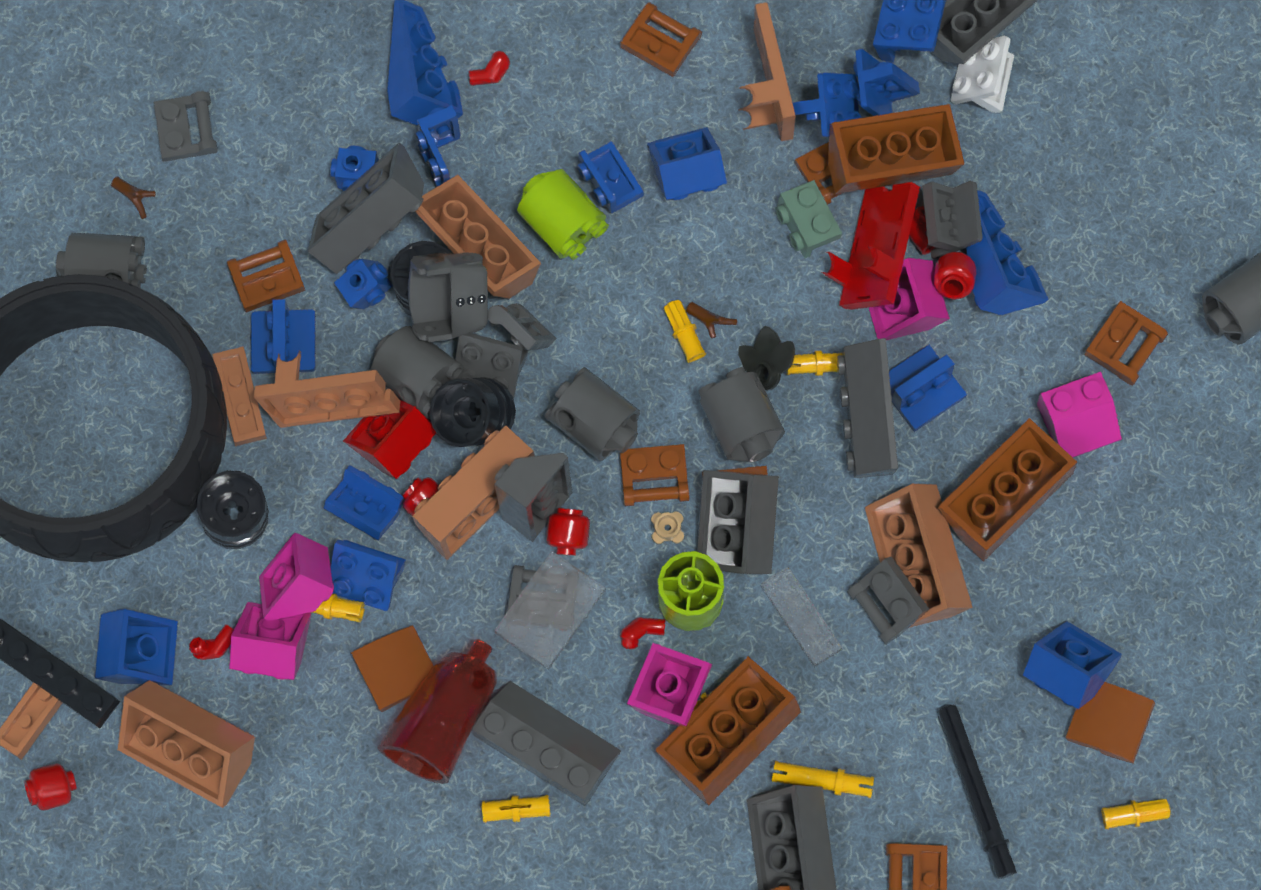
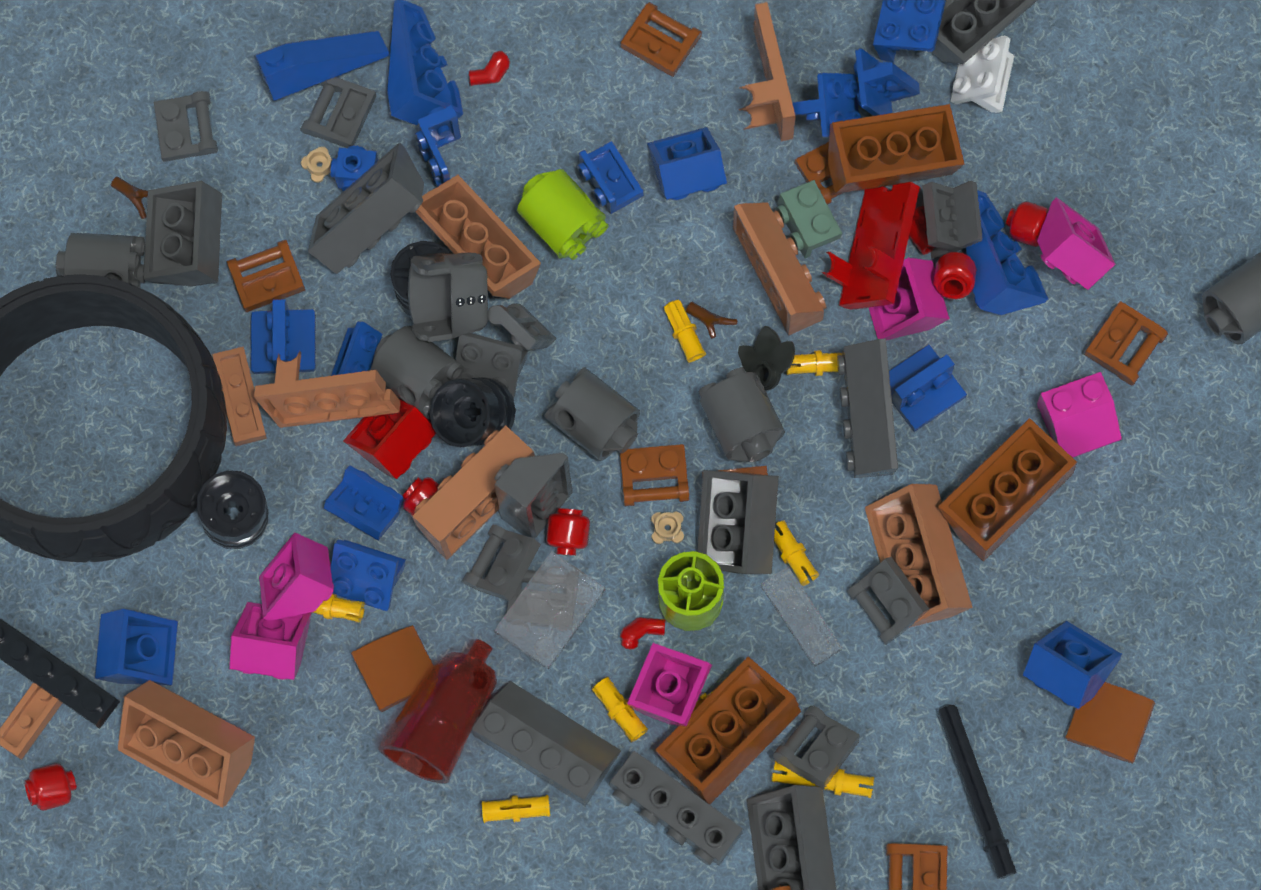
red arm [189,624,234,660] -> none
blue brick [334,259,393,309] -> none
yellow axle [1101,799,1171,829] -> none
none -> dark grey slope [143,180,222,287]
none -> blue wedge [254,31,390,101]
none -> dark grey plate [300,77,376,148]
none -> tan plate [301,147,332,183]
none -> blue bracket [331,321,383,376]
none -> dark grey plate [462,524,541,601]
none -> yellow pin [592,677,648,742]
none -> dark grey brick [610,751,743,866]
none -> nougat slope [733,202,826,336]
none -> dark grey plate [773,705,860,789]
none -> yellow pin [774,521,819,586]
none -> red head [1006,201,1049,247]
none -> dark pink slope [1037,197,1116,290]

